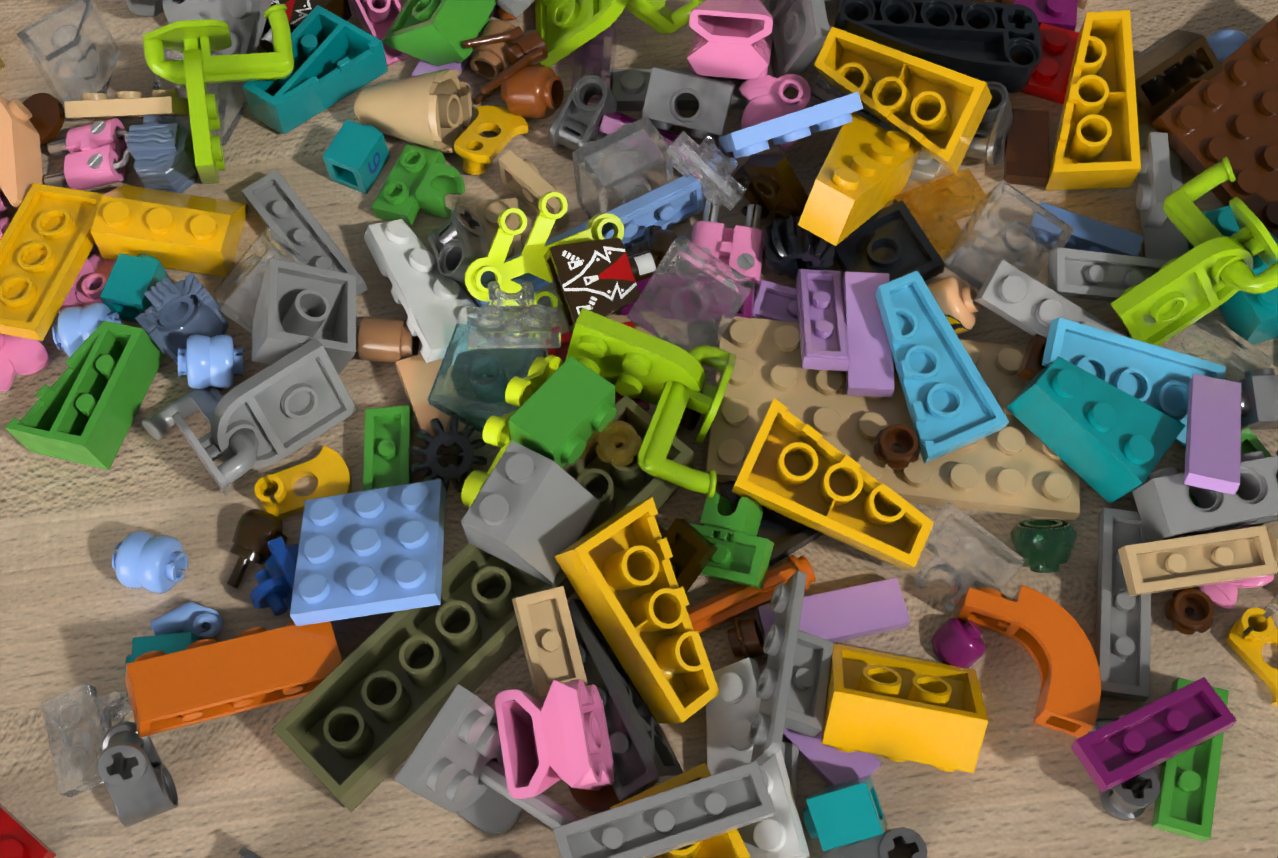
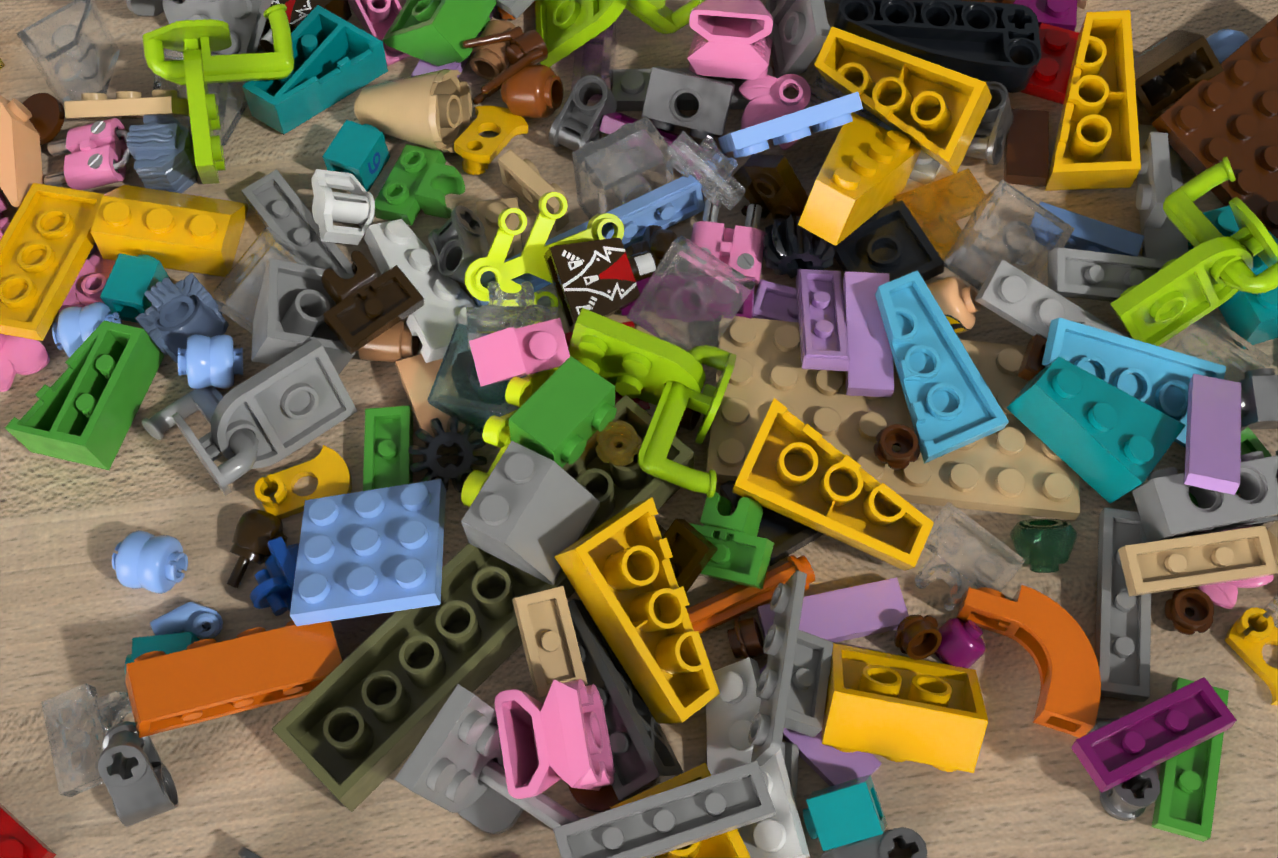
none -> white piece [311,169,375,245]
none -> dark brown plate [322,250,424,354]
none -> bright pink slope [469,318,570,387]
none -> reddish brown plate [894,615,942,660]

